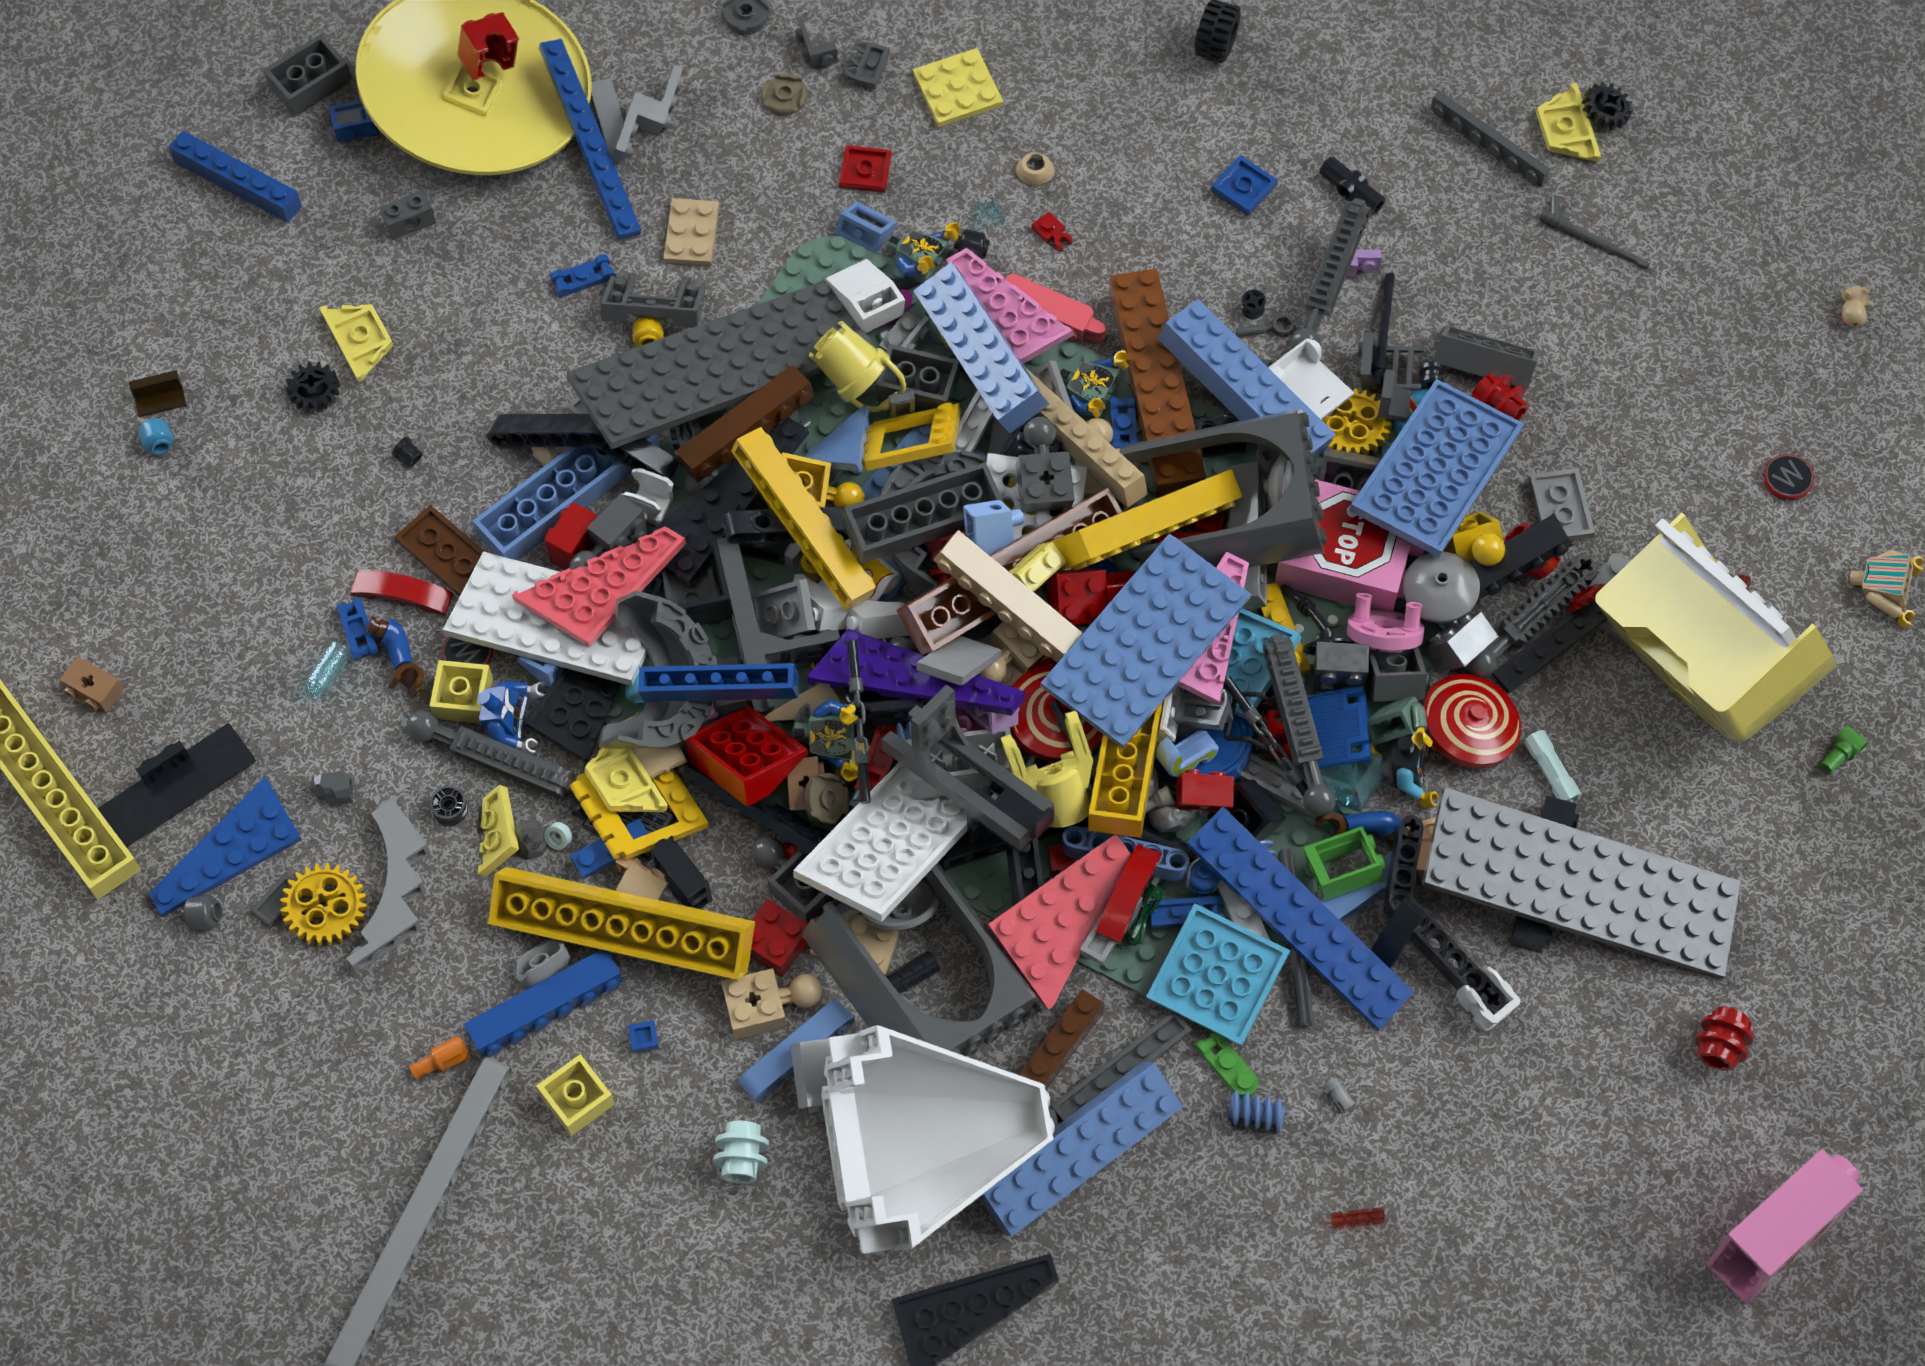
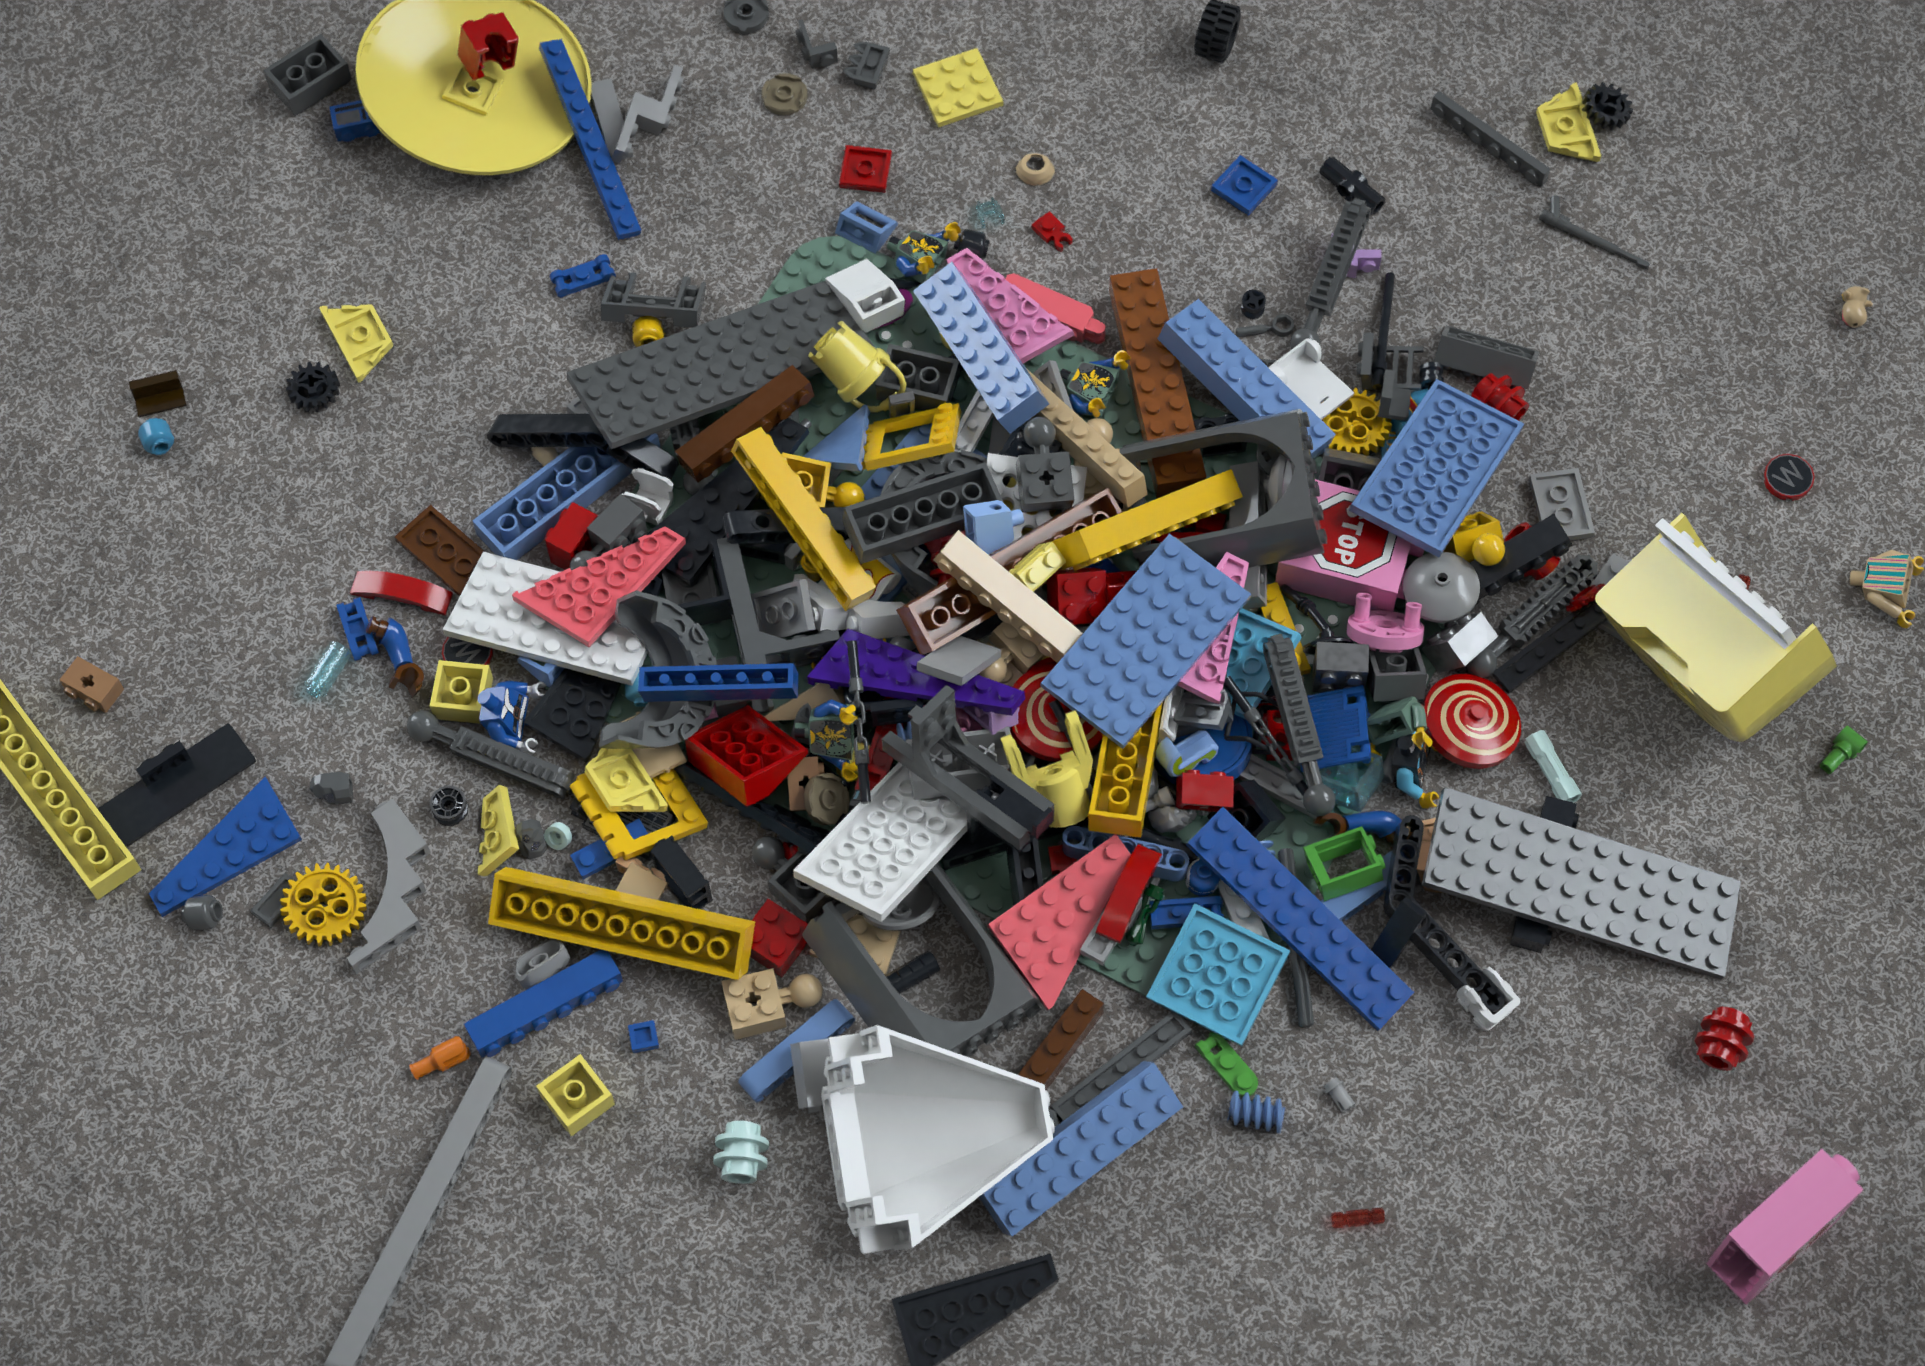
blue brick [169,130,302,223] -> none
dark grey brick [379,190,436,240] -> none
black piece [392,436,423,467] -> none
tan plate [664,198,719,266] -> none
light grey bracket [878,311,931,352] -> none
blue plate [1109,396,1138,449] -> none

